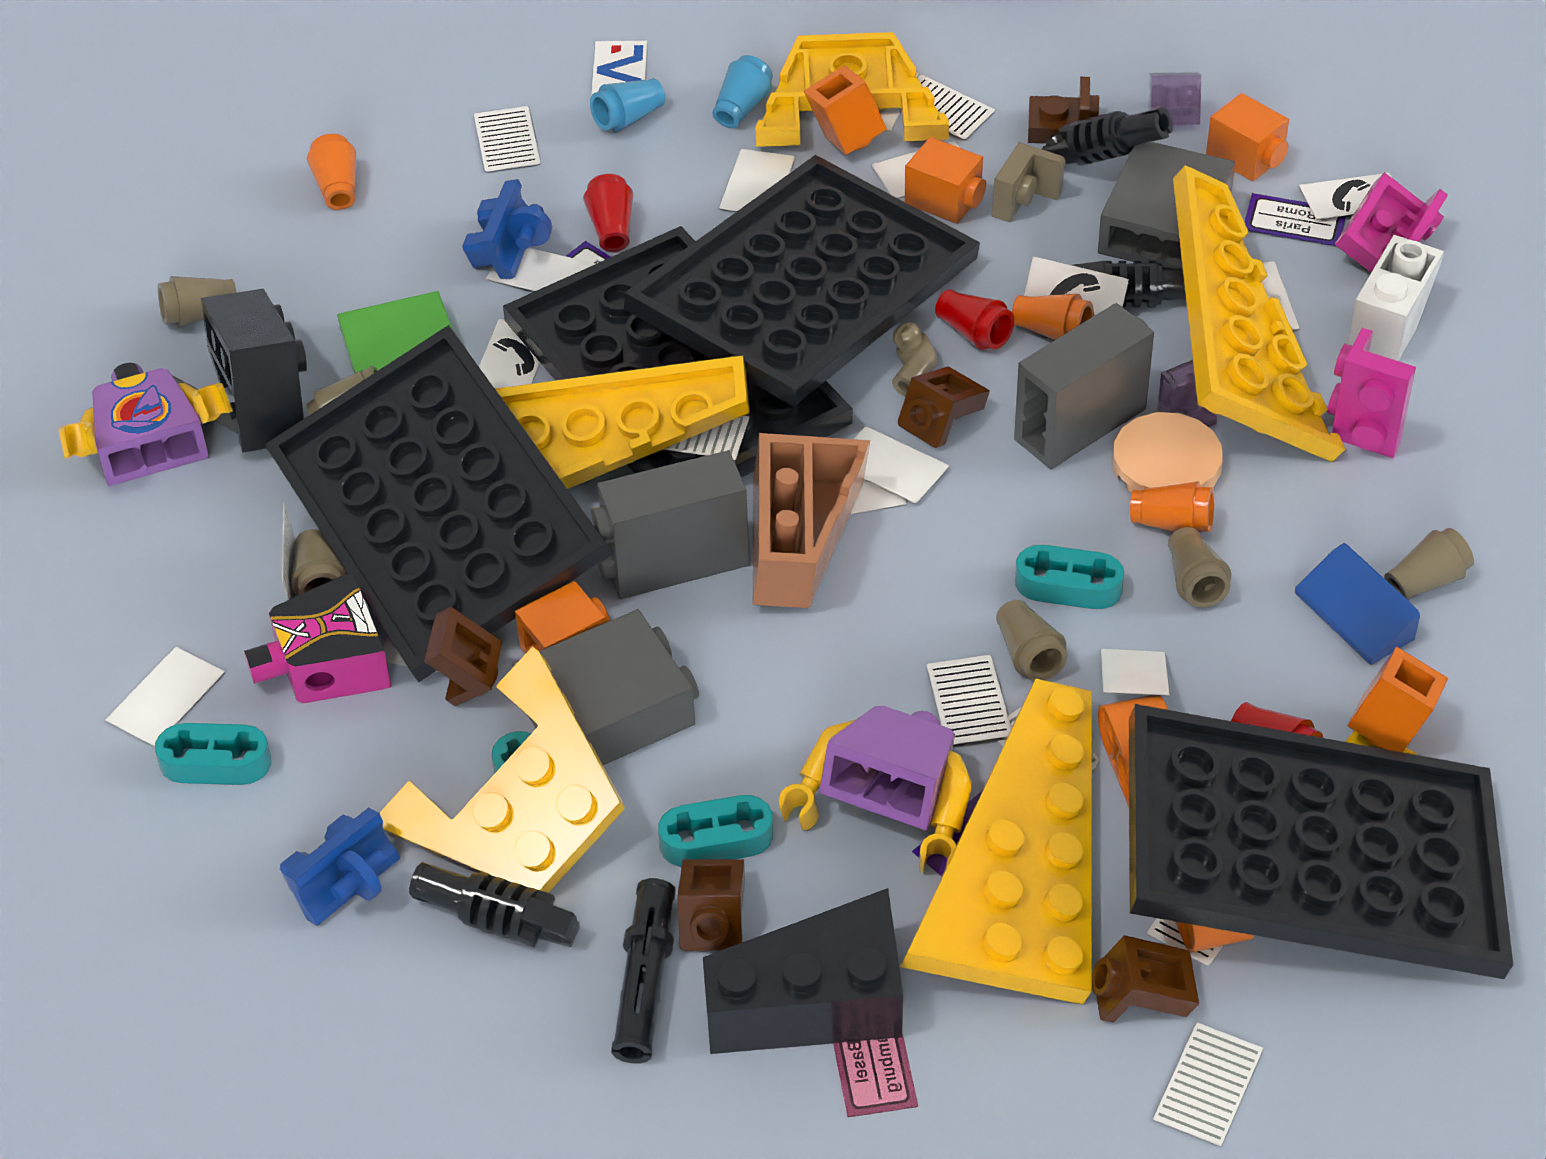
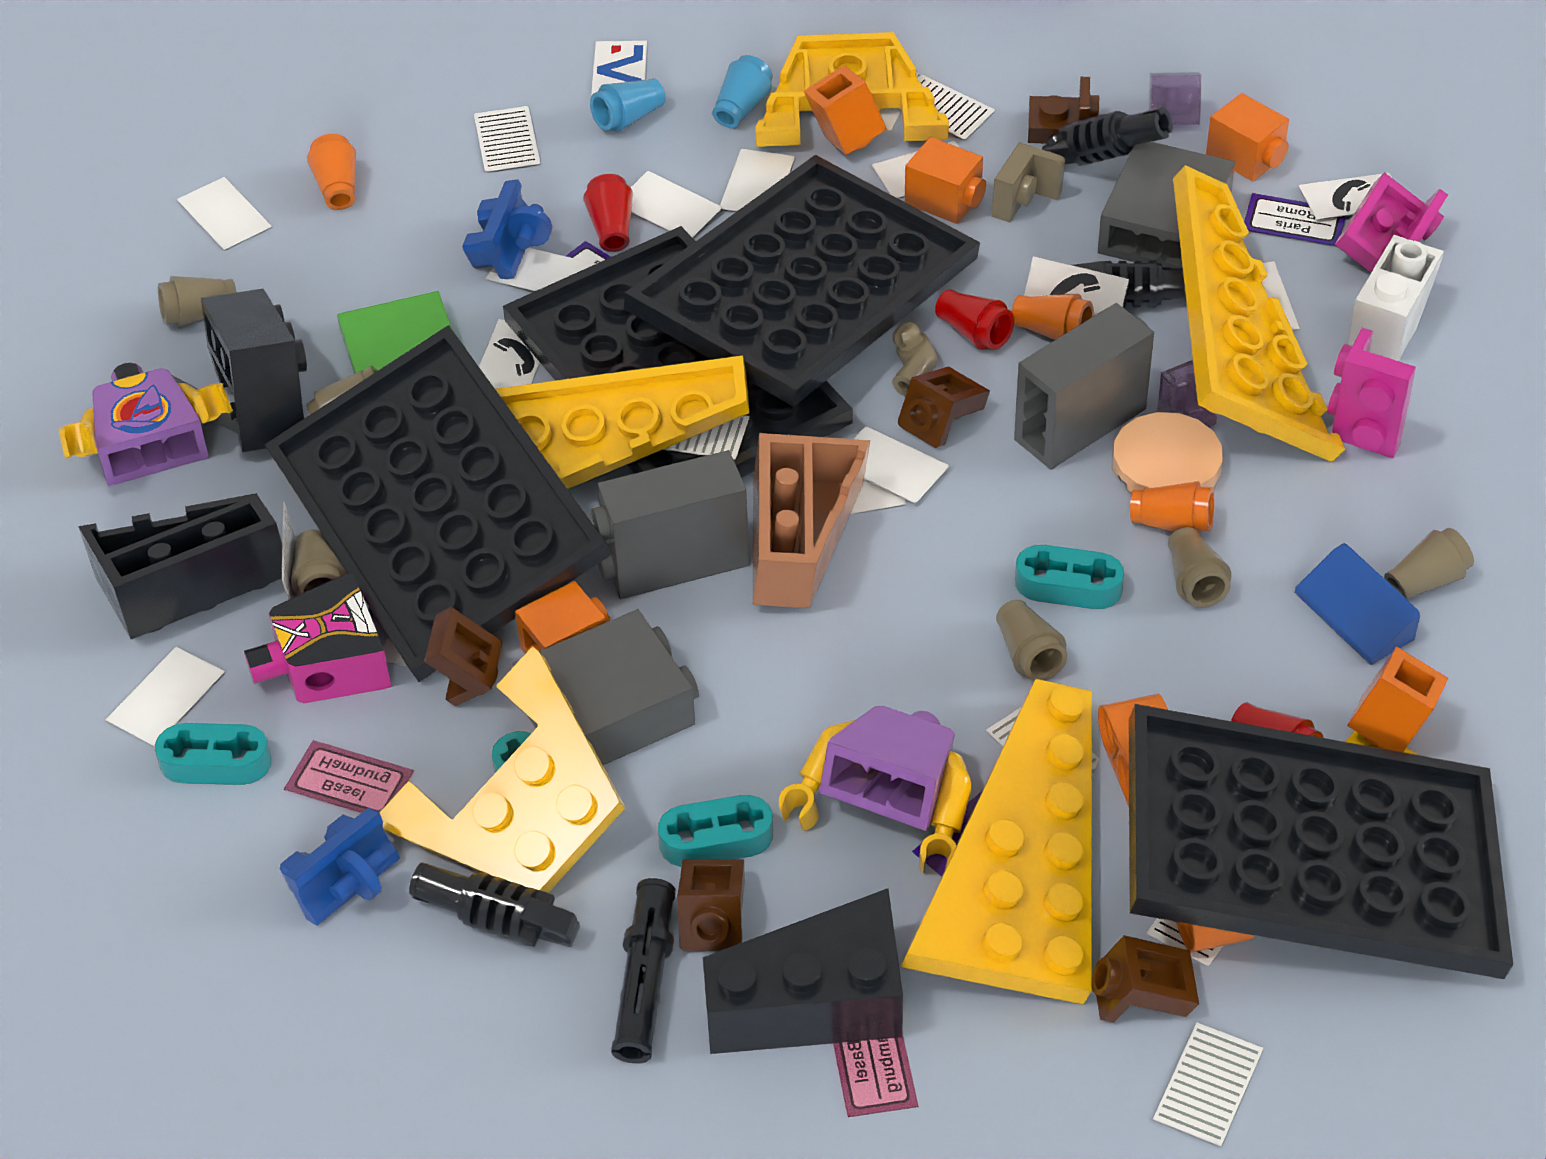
white sticker [927,655,1011,745] -> none
white sticker [1101,649,1170,696] -> none
none -> black wedge [78,493,283,639]
none -> white sticker [177,177,272,250]
none -> clear pink sticker [284,740,414,813]
none -> white sticker [631,171,723,238]

